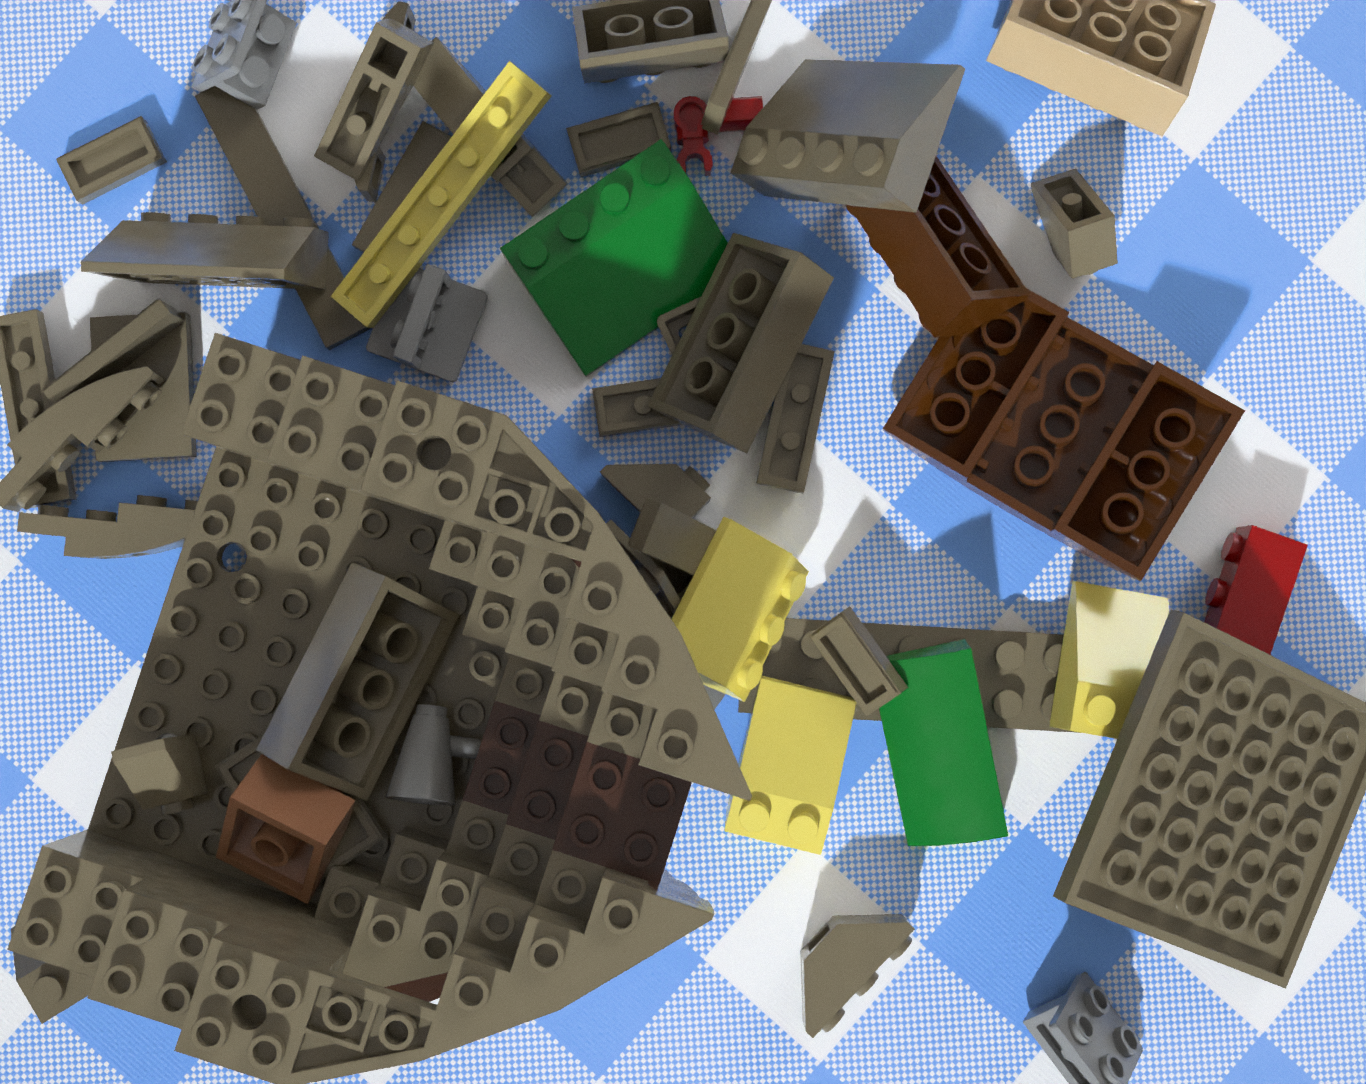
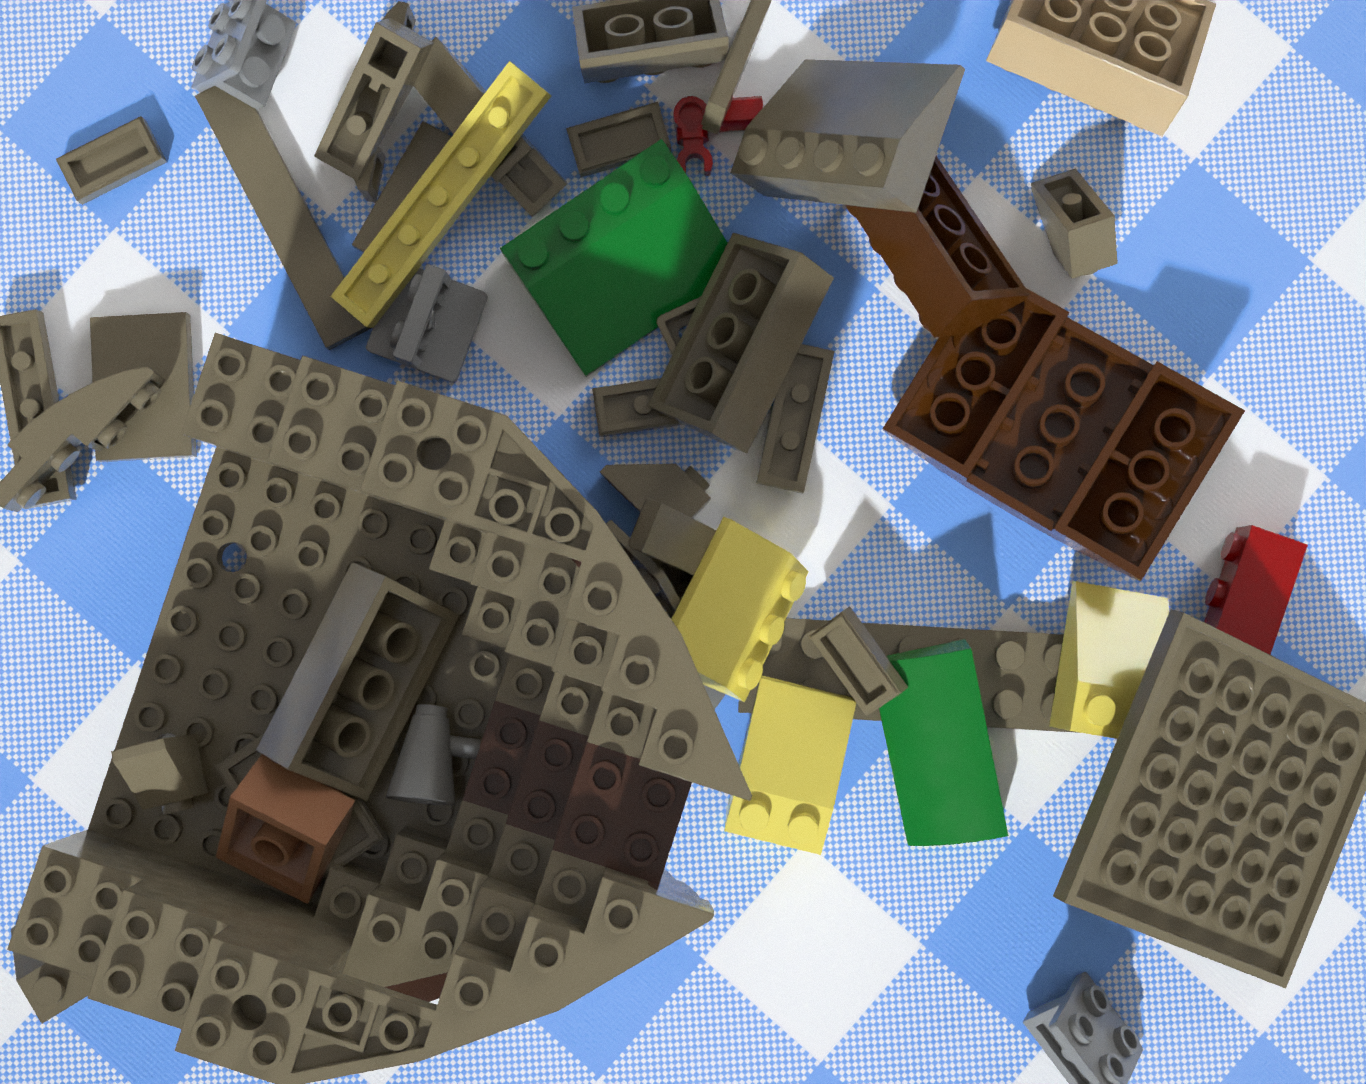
dark tan slope [17,495,198,559] -> none
dark tan tile [42,299,184,405] -> none
dark tan slope [81,212,329,290] -> none
dark tan slope [800,914,915,1038] -> none

